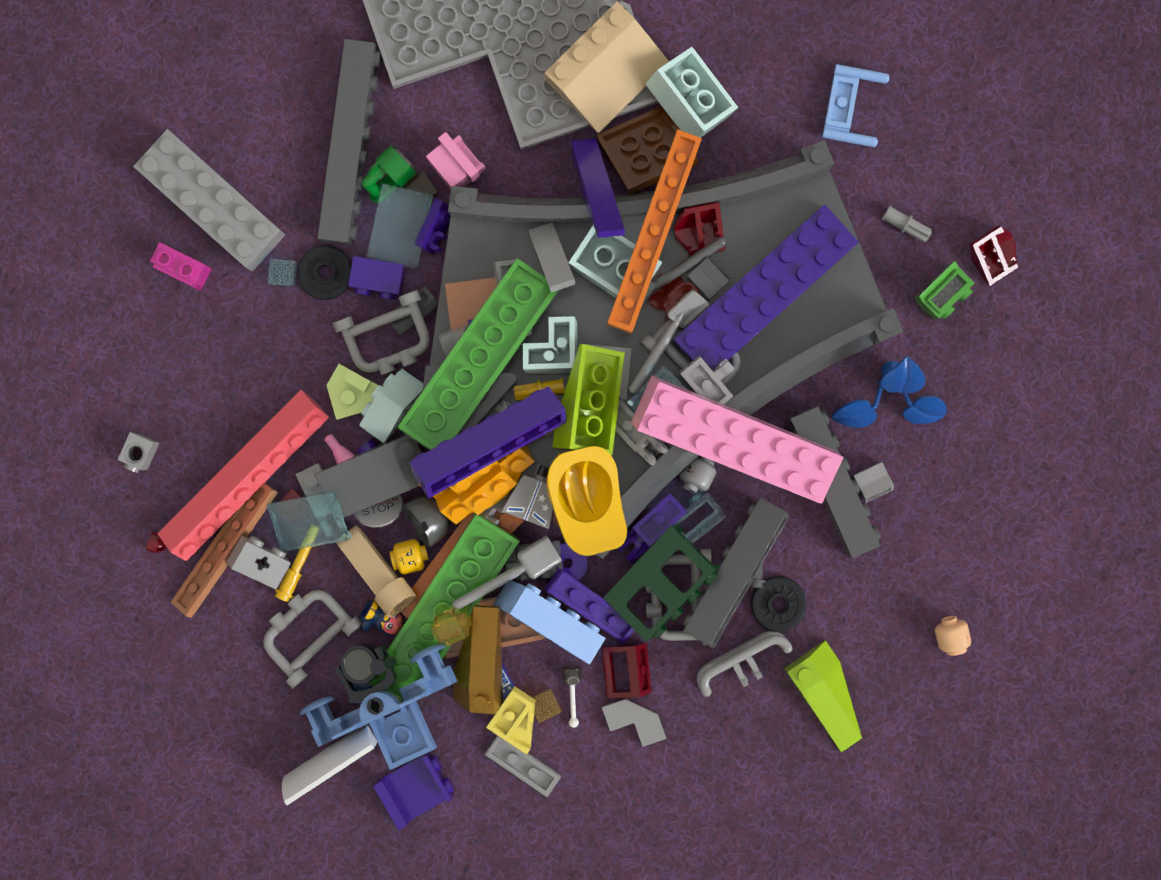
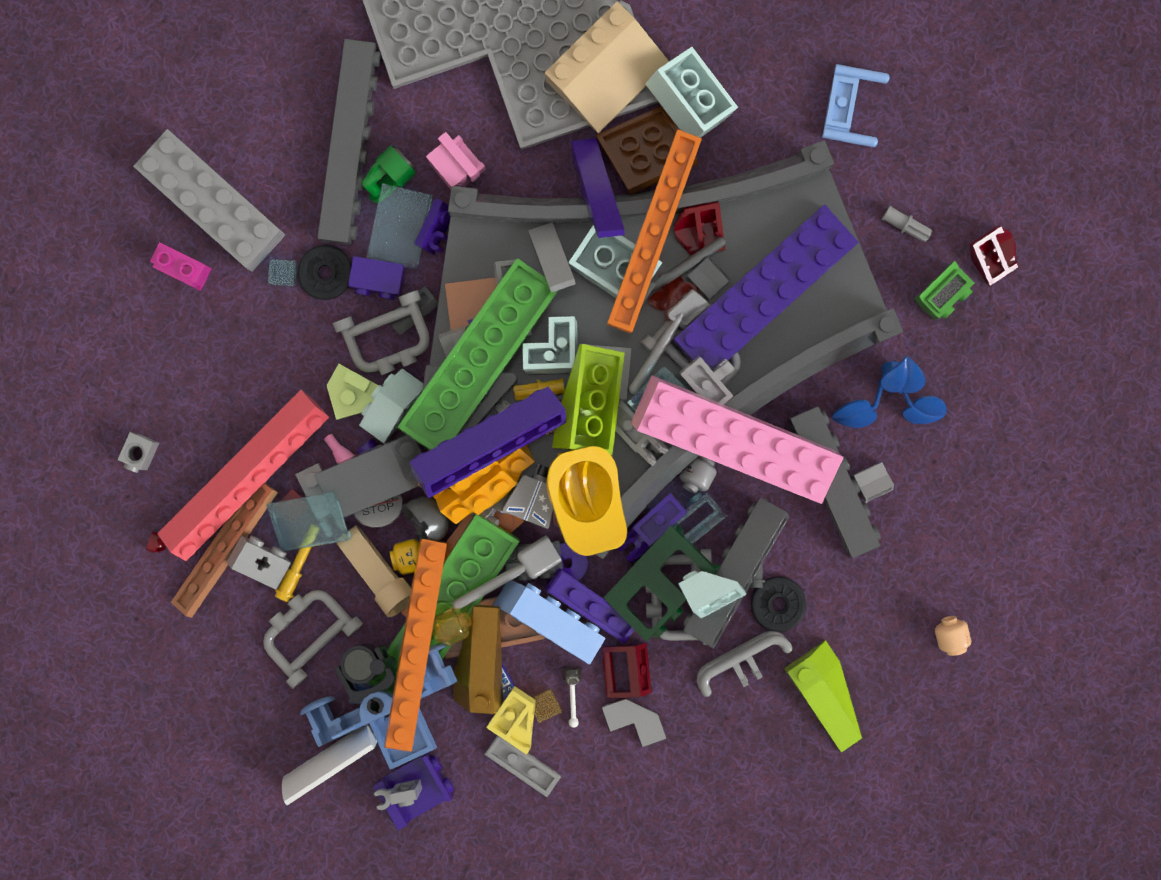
animal [359,599,403,636] -> none
dark brown tile [404,171,438,207] -> none
none -> light grey plate [374,779,422,810]
none -> orange plate [384,539,447,752]
none -> light aqua slope [678,571,746,618]

